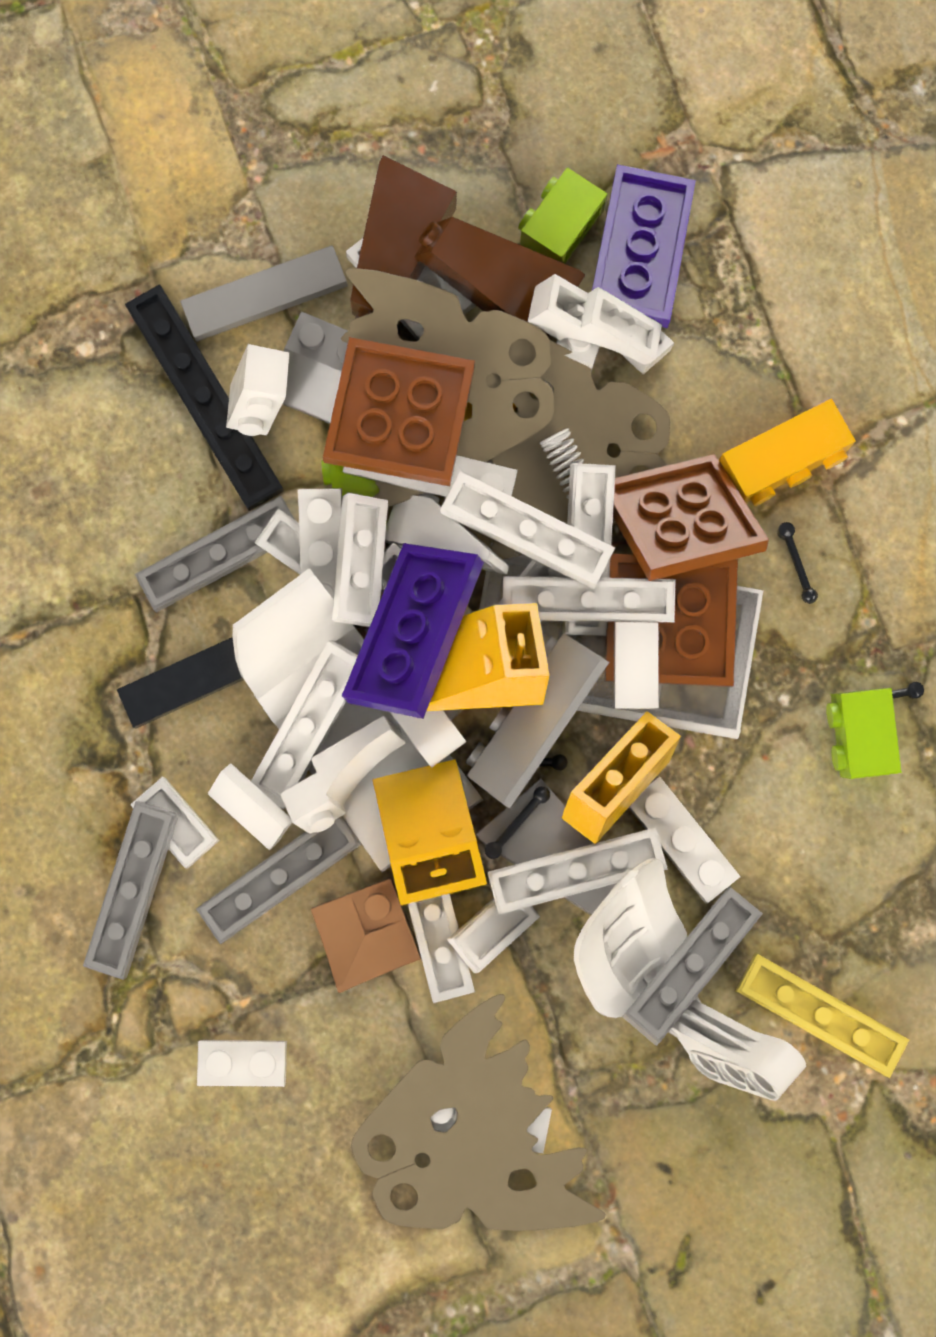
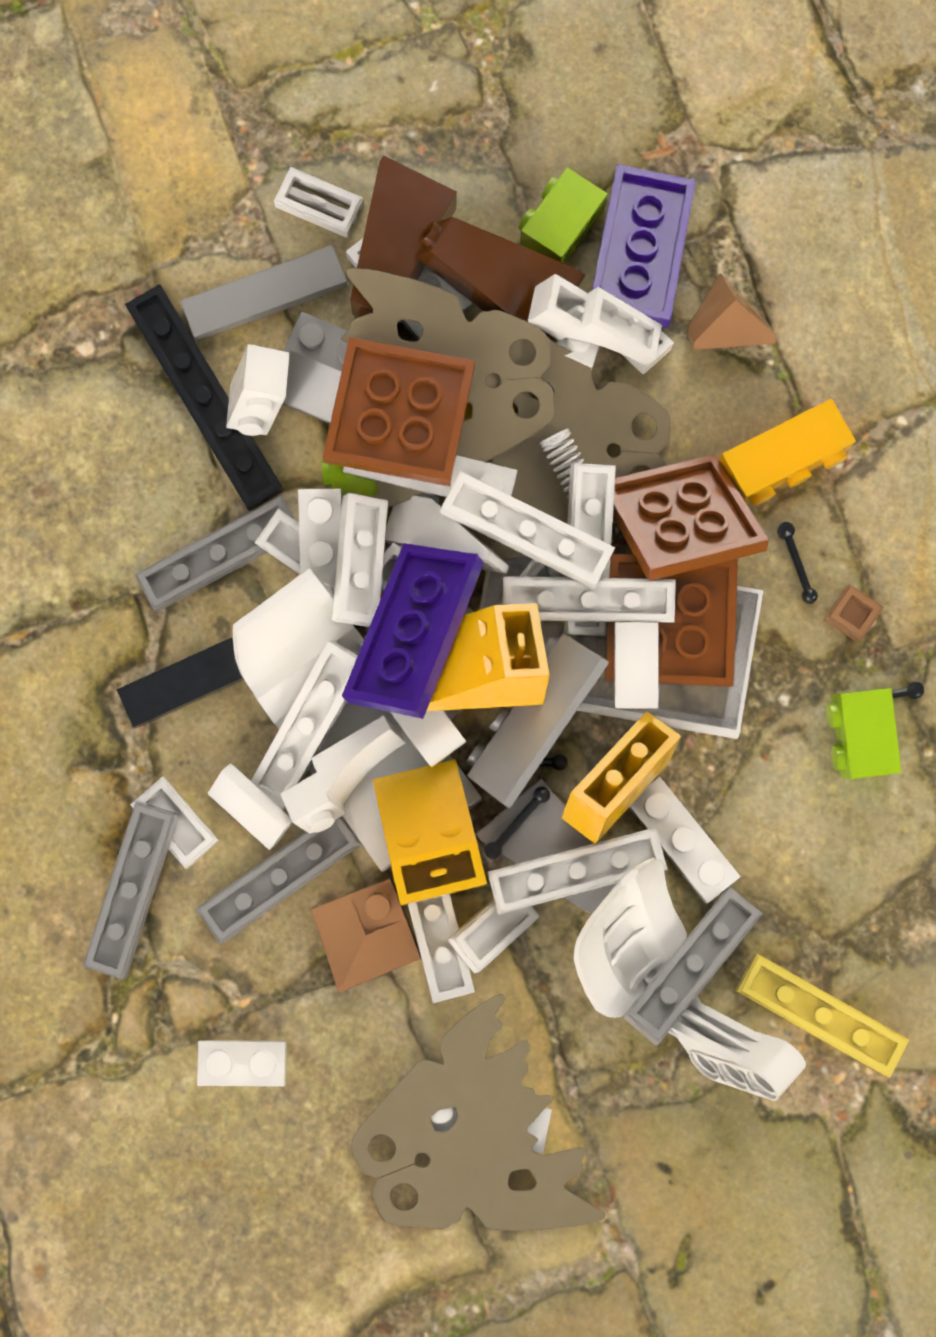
none -> white tile [274,167,364,238]
none -> medium nougat slope [687,273,776,350]
none -> medium nougat tile [824,584,884,643]

